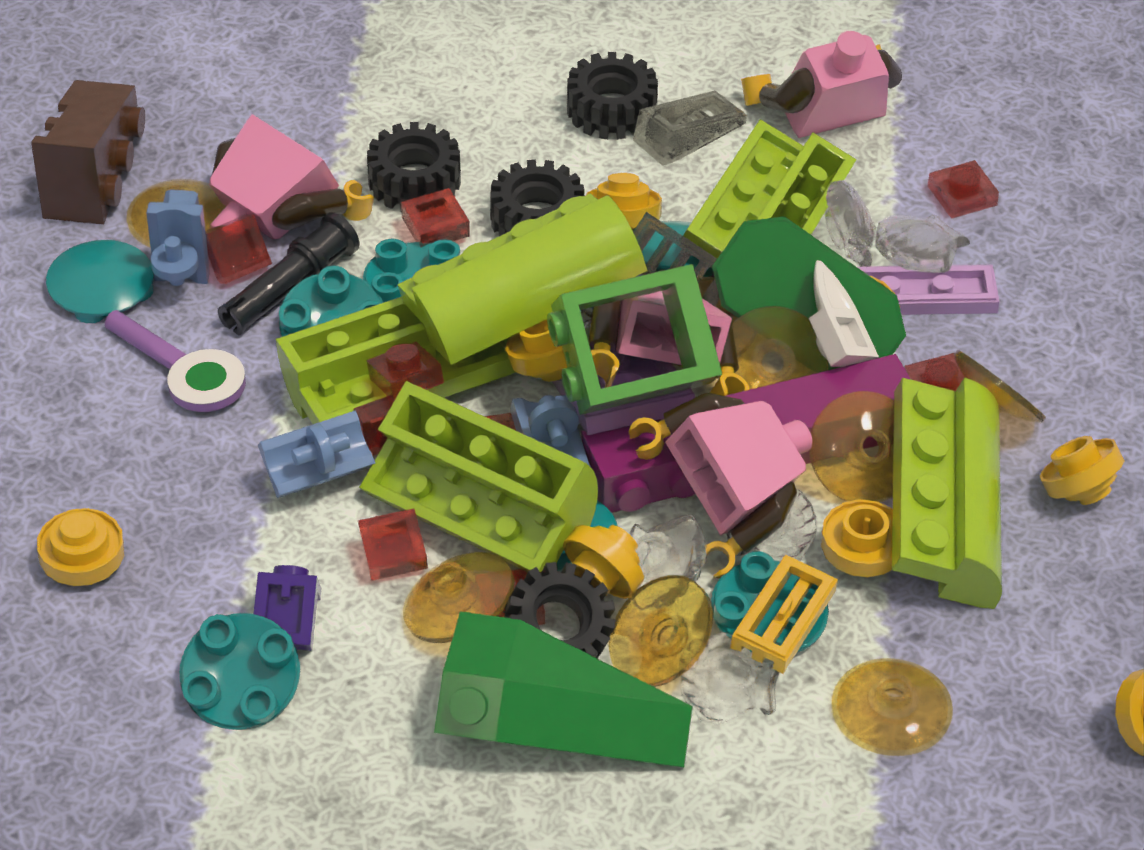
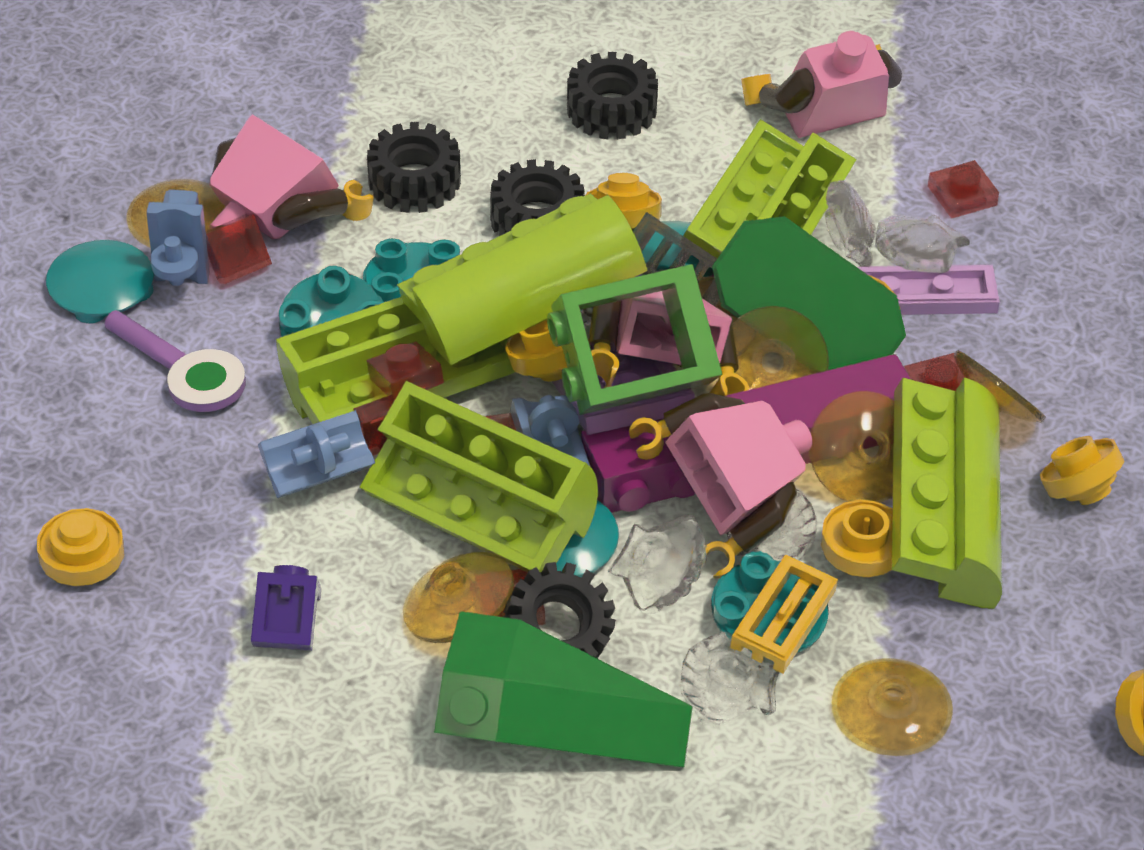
reddish brown wedge [31,80,145,225] -> none
teal dish [179,613,300,730] -> none
black pin [218,212,360,335] -> none
clear red plate [358,508,428,581] -> none
clear red plate [401,188,470,247] -> none
yellow plate [563,525,644,599] -> none
clear yellow dish [609,575,713,687] -> none
clear smoke slope [633,90,747,166] -> none
white plate [809,260,879,367] -> none

